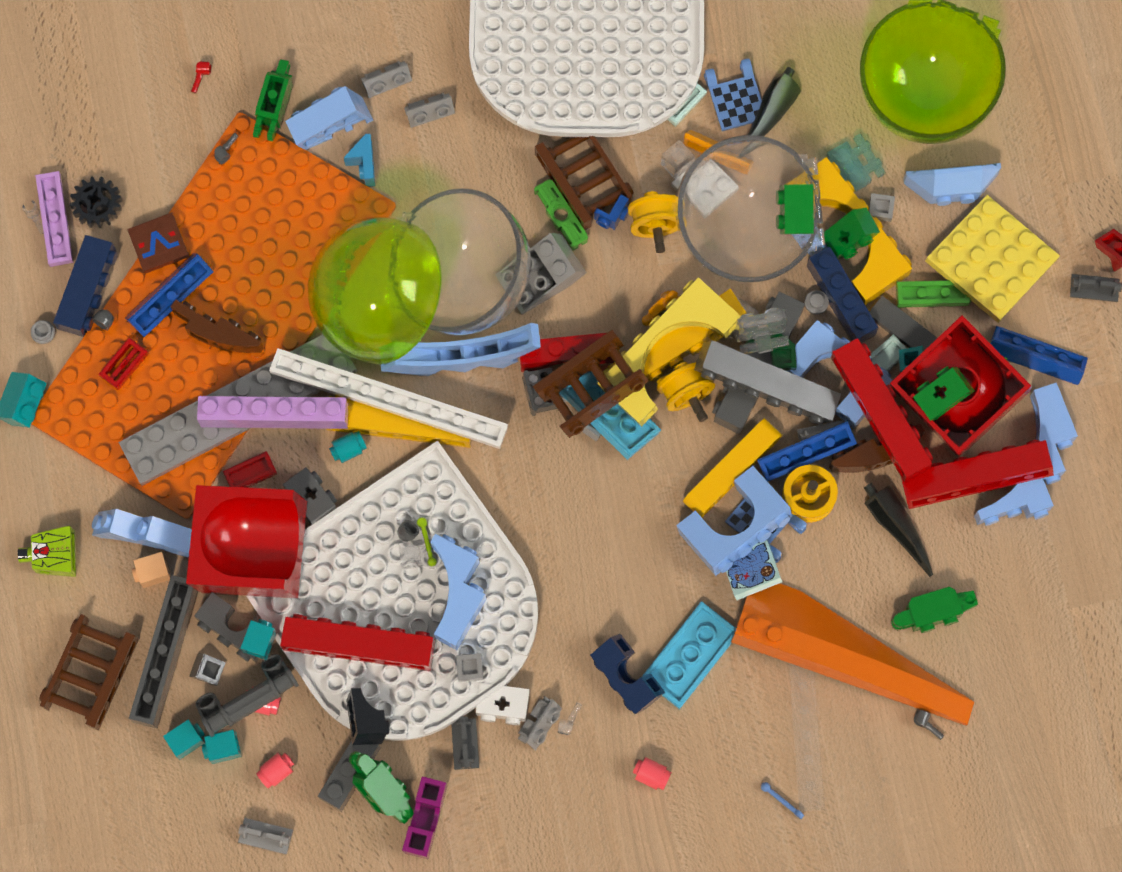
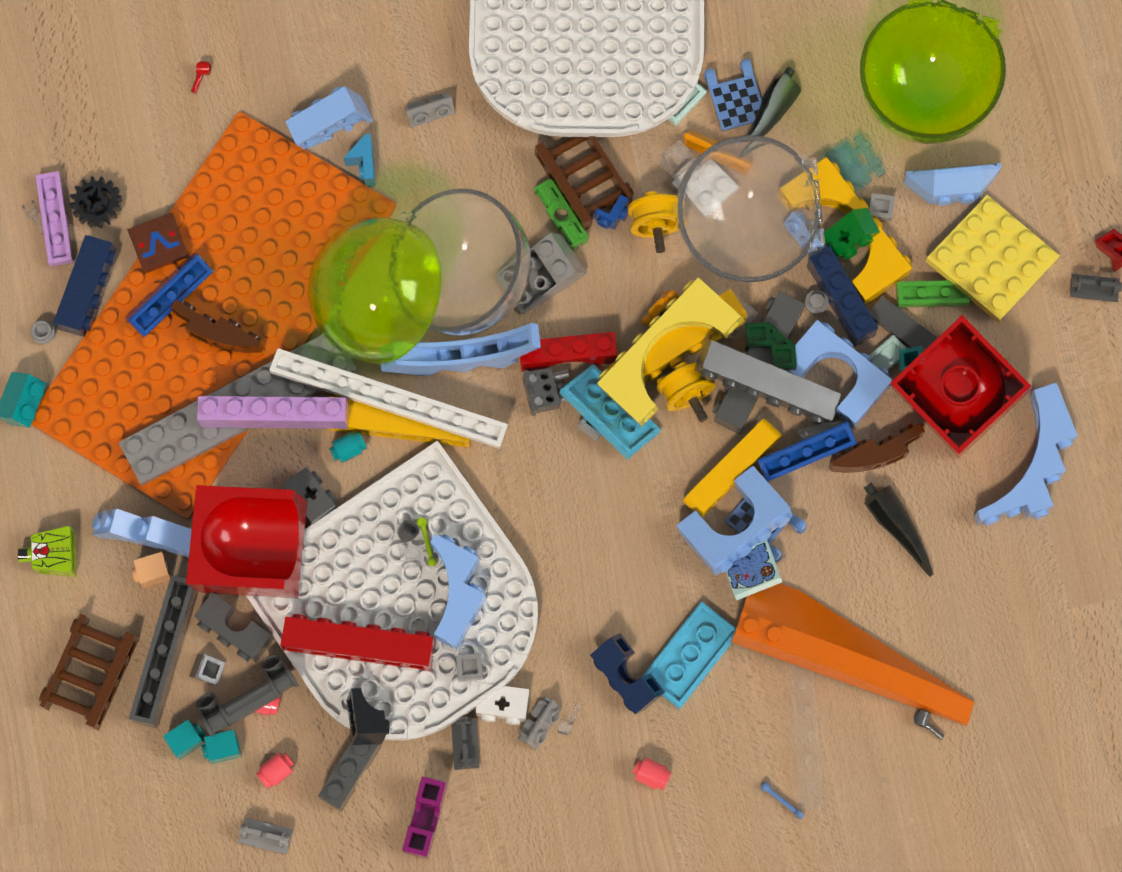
dark grey hinge [92,309,114,330] -> none
red tile [98,337,149,390] -> none
dark grey hand [214,133,238,165] -> none
red tile [222,451,277,488] -> none
teal brick [240,619,277,660] -> none
green hinge [253,59,293,142] -> none
hinge [348,751,414,824] -> none
light grey hinge [361,61,412,98] -> none
reddish brown fence [533,330,649,438] -> none
clear plate [735,308,789,354] -> none
green brick [776,184,814,234] -> none
yellow wheel [782,465,838,523] -> none
red brick [831,338,933,483] -> none
green hinge [891,587,978,633] -> none
red brick [901,440,1054,509] -> none
green brick [913,366,975,421] -> none
blue slope [990,326,1088,385] -> none

